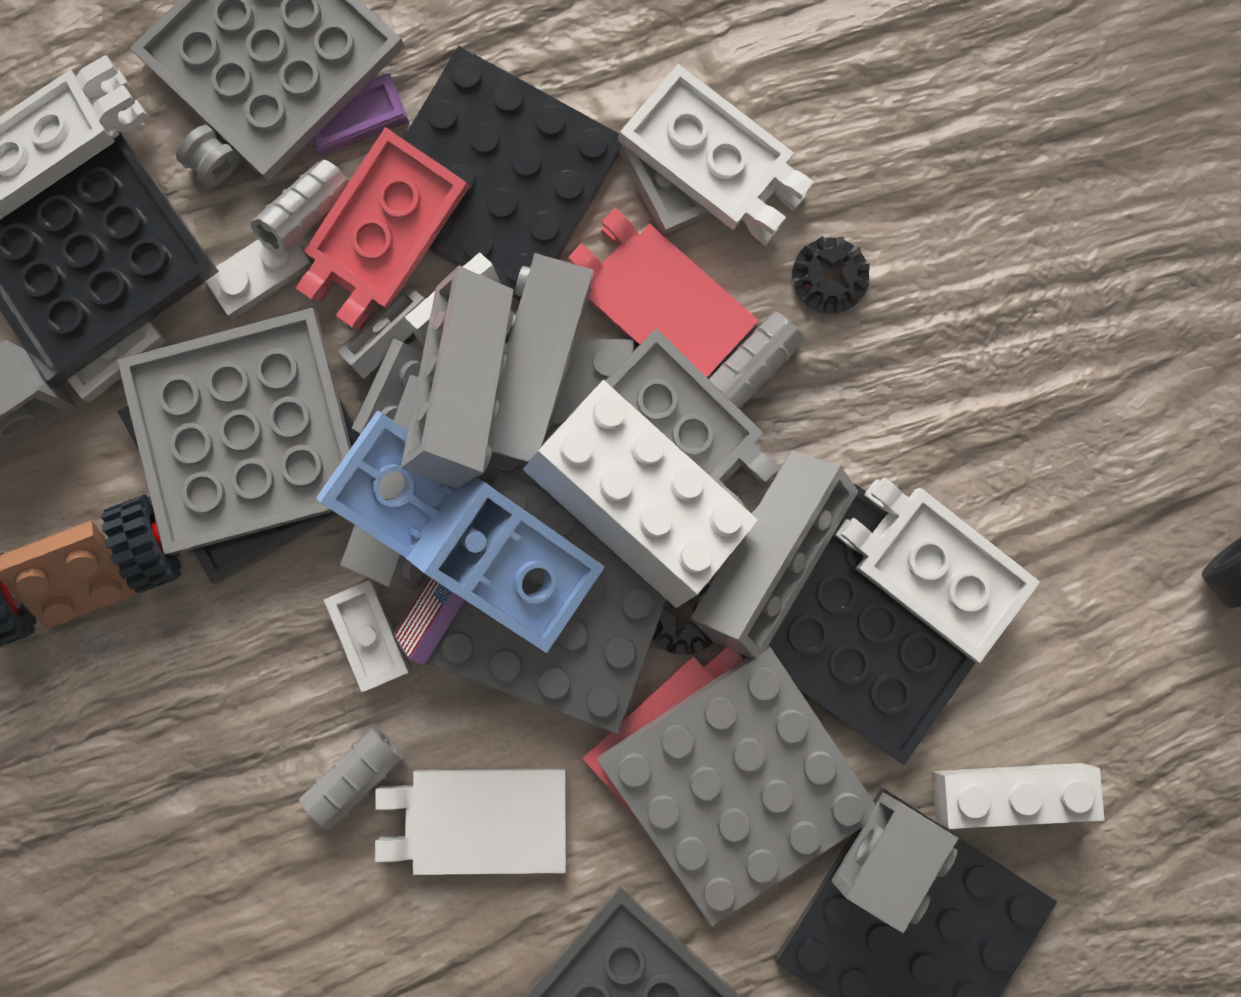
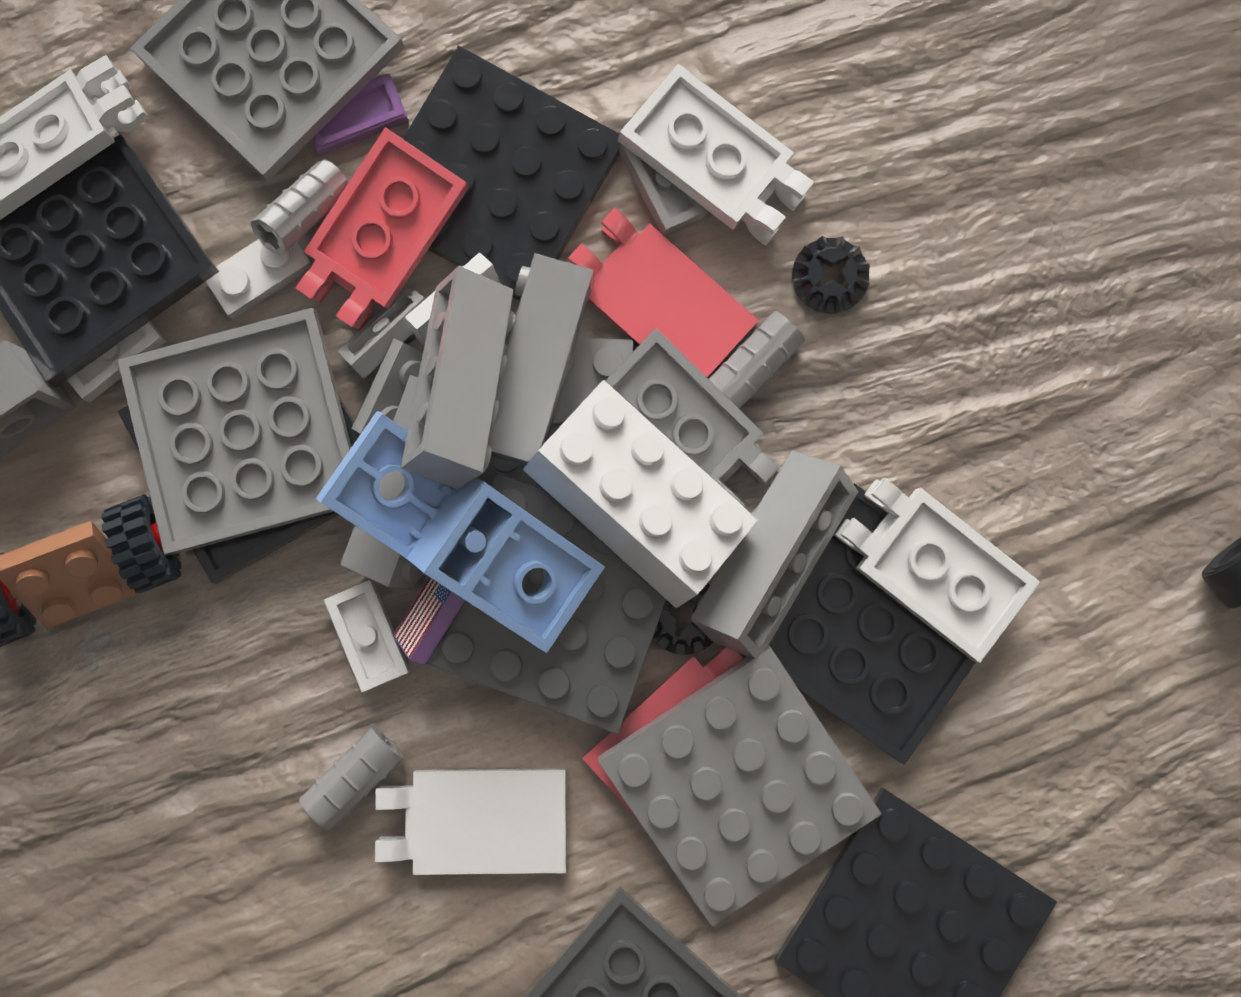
light grey wheel [176,125,240,188] -> none
light grey brick [831,793,958,933] -> none
white brick [932,763,1105,829] -> none

